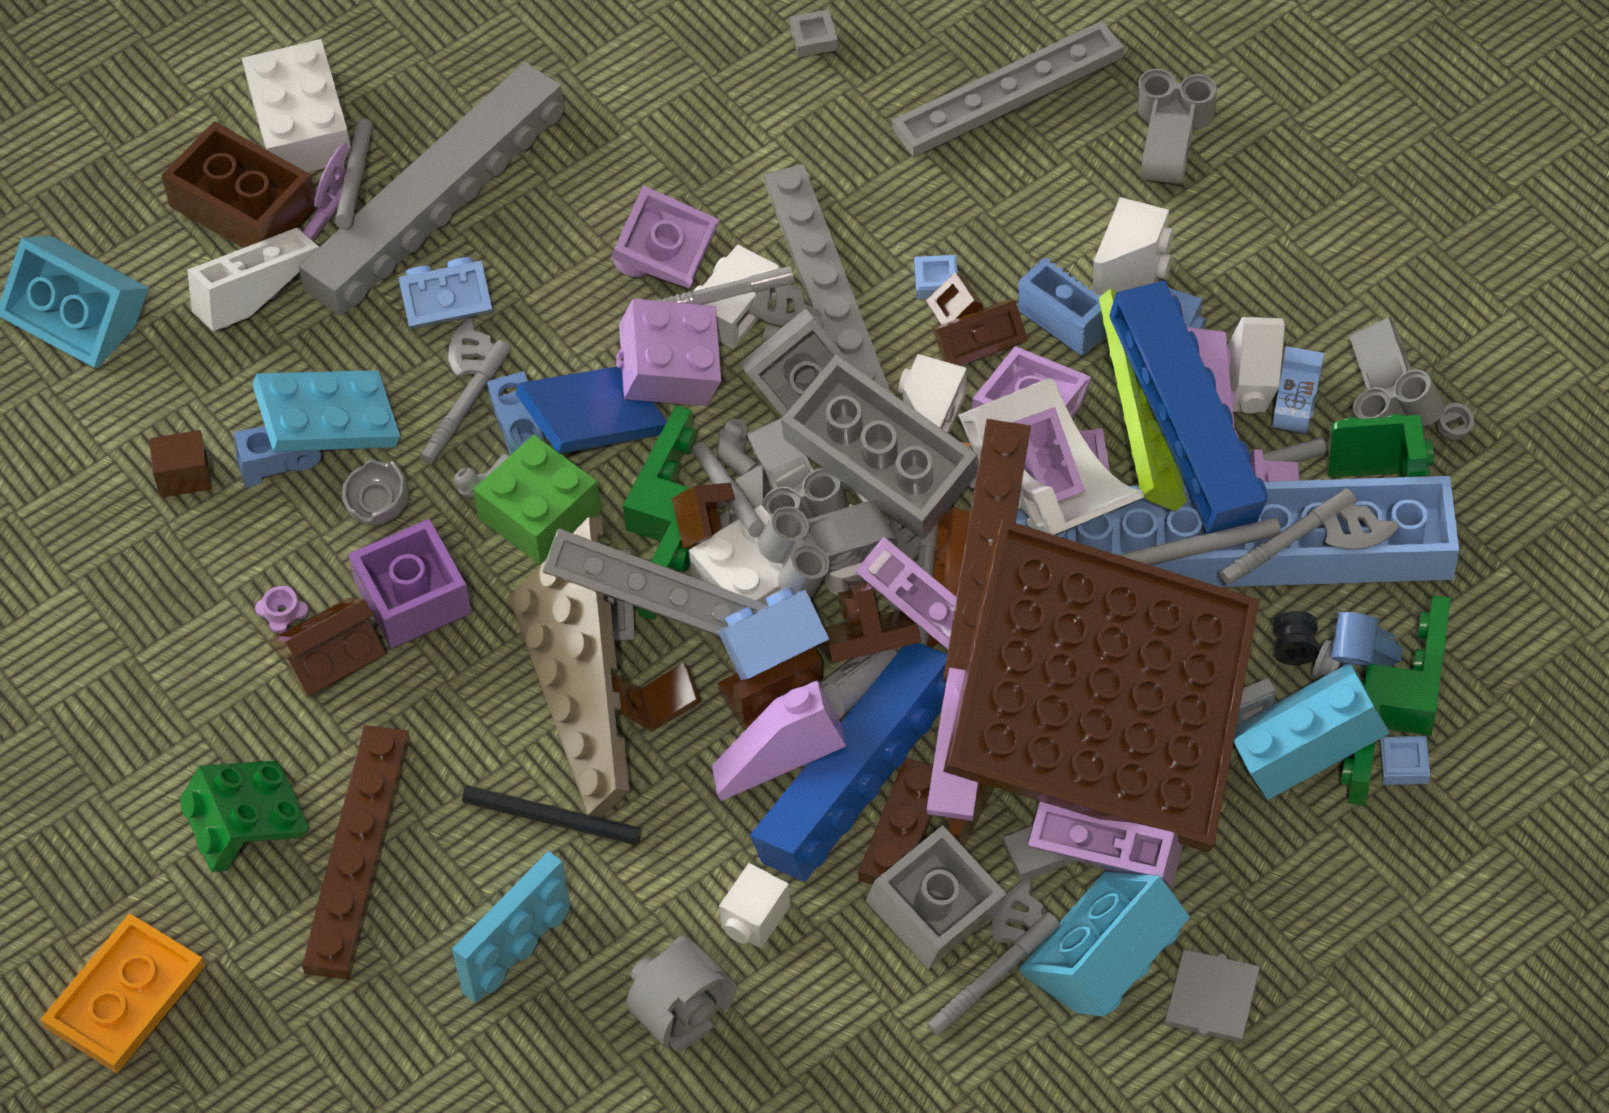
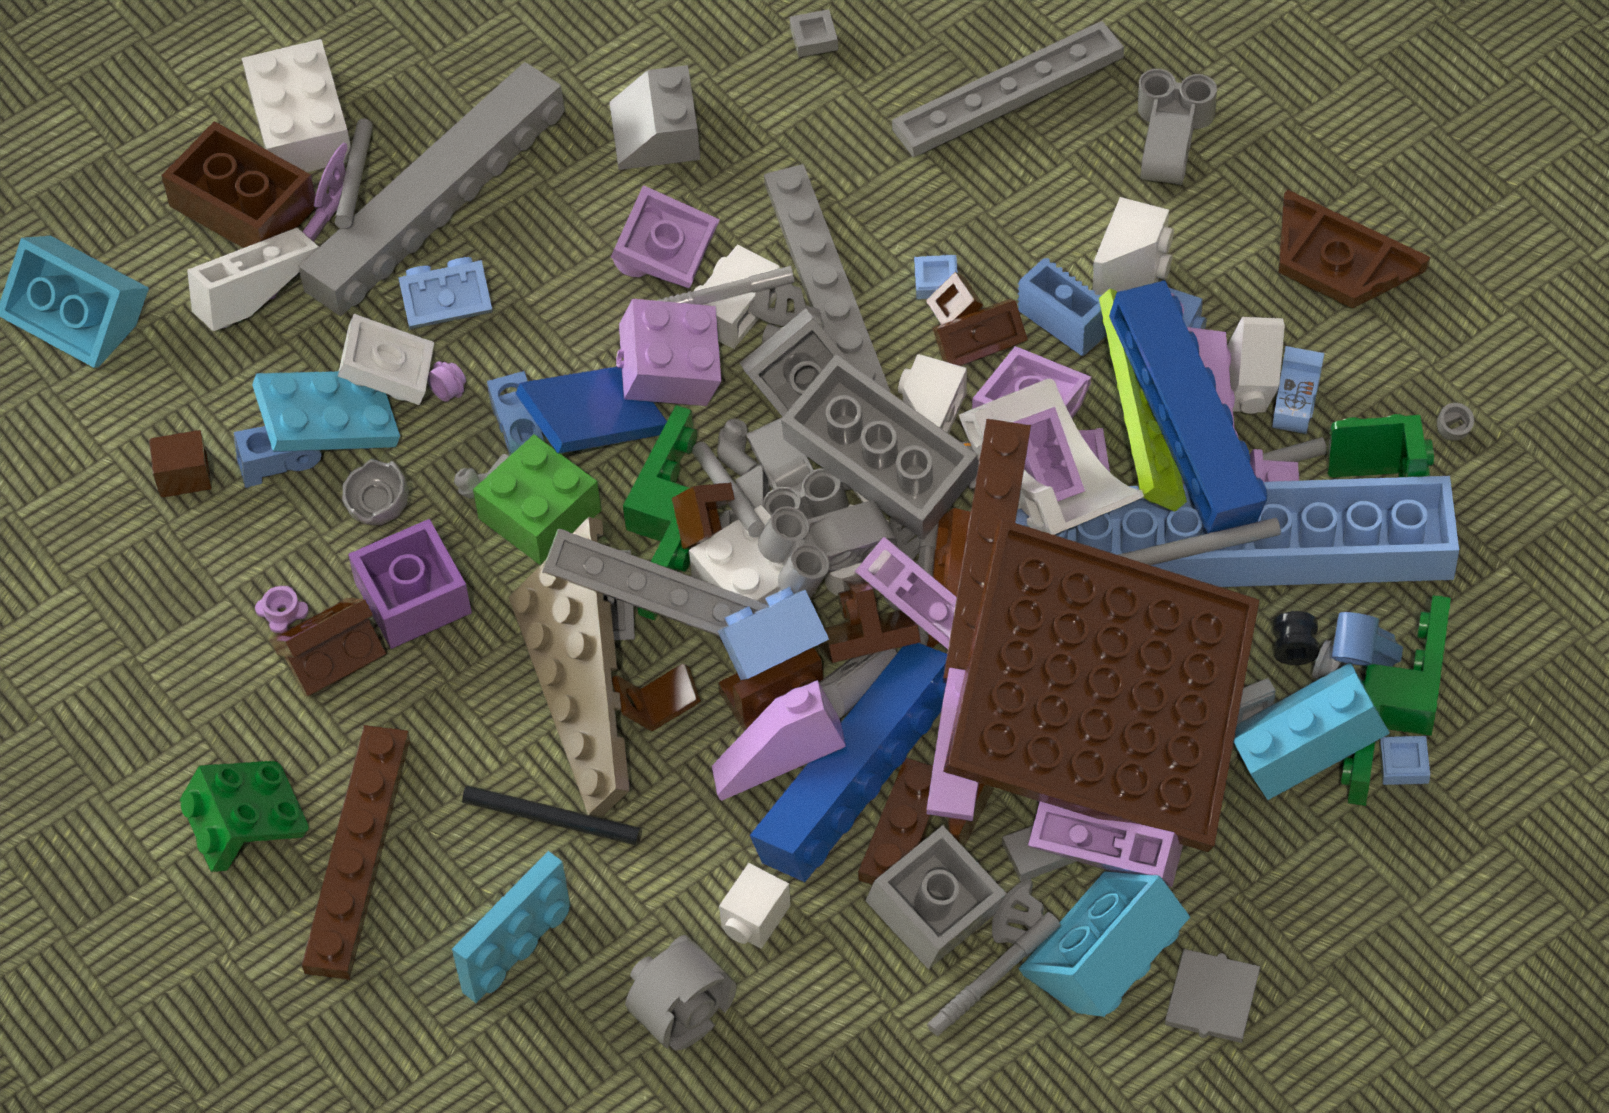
light orange plate [40,913,205,1073] -> none
light grey piece [420,318,511,464] -> none
light grey piece [1220,488,1399,585] -> none
light grey piece [1350,317,1445,426] -> none
none -> white plate [338,314,434,405]
none -> lavender plate [427,361,466,402]
none -> light grey slope [610,65,700,170]
none -> reddish brown wing [1278,189,1430,308]

